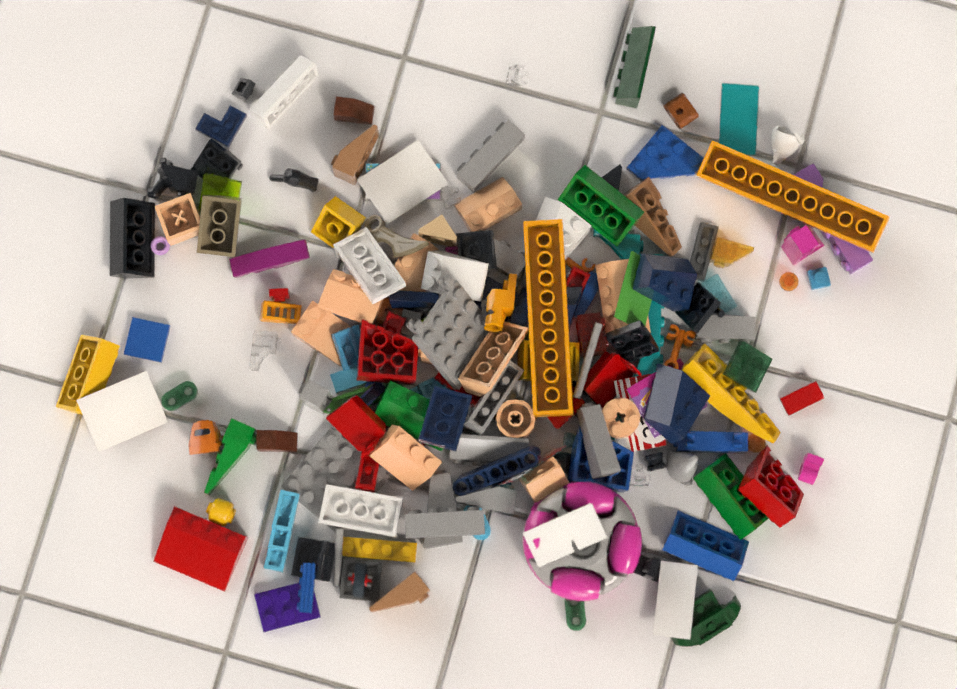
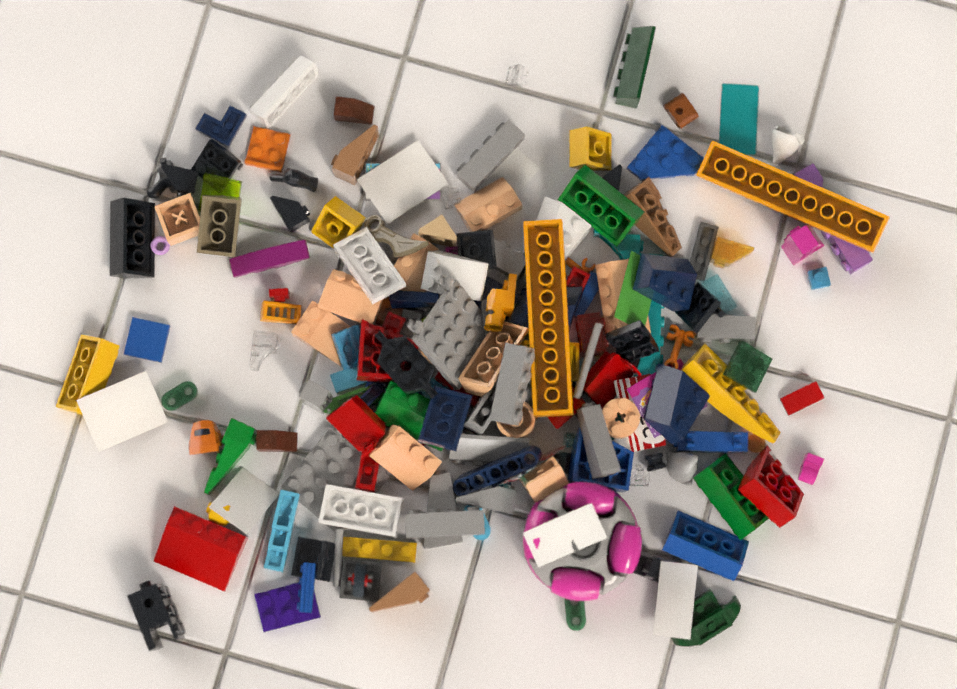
black plate [232,78,256,100] -> none
clear orange plate [779,272,799,291] -> none
none -> black torso [127,580,186,651]
none -> white sticker [209,467,279,534]
none -> orange piece [244,126,291,173]
none -> black slope [270,196,311,233]
none -> black plate [374,331,438,399]
none -> light grey brick [490,343,535,426]
none -> yellow slope [569,126,612,171]

